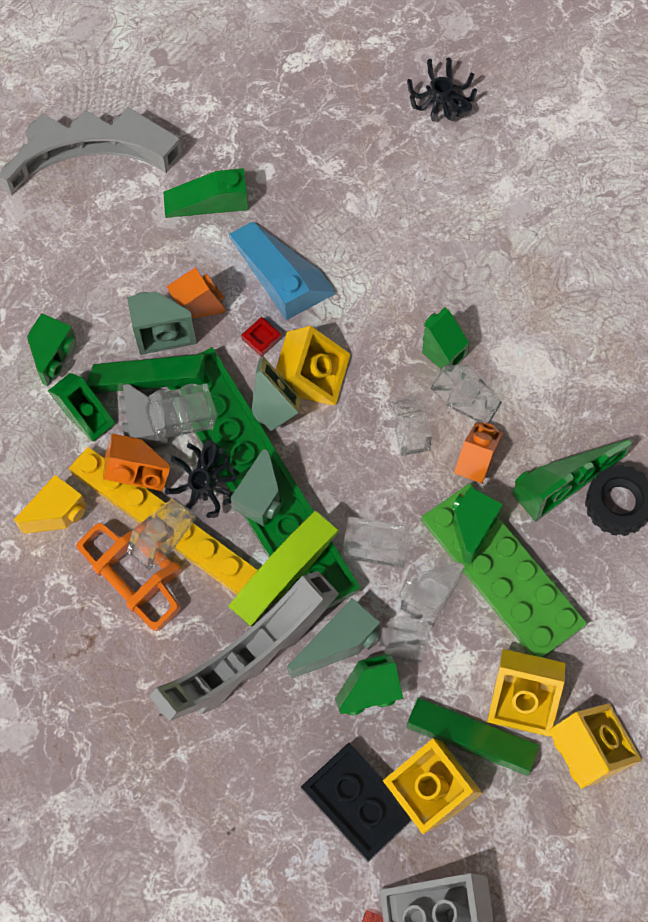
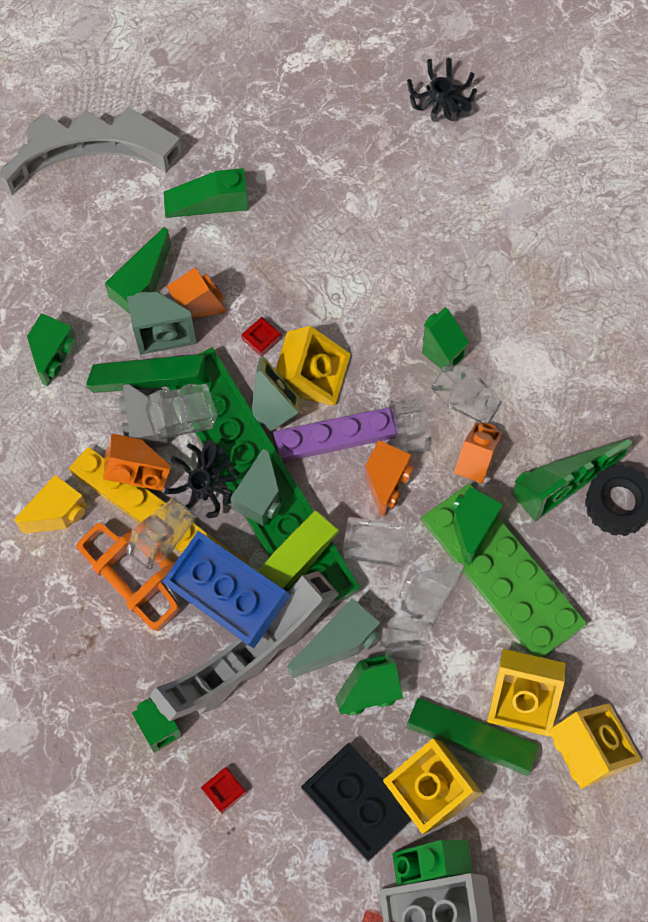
green slope [48,373,115,442] -> none
dark azure wedge [229,222,335,320] -> none
none -> green slope [105,227,171,314]
none -> green brick [132,698,182,753]
none -> blue plate [162,531,291,648]
none -> red tile [200,767,247,815]
none -> medium lavender plate [273,407,396,462]
none -> orange slope [365,440,414,517]
none -> green slope [392,840,473,887]

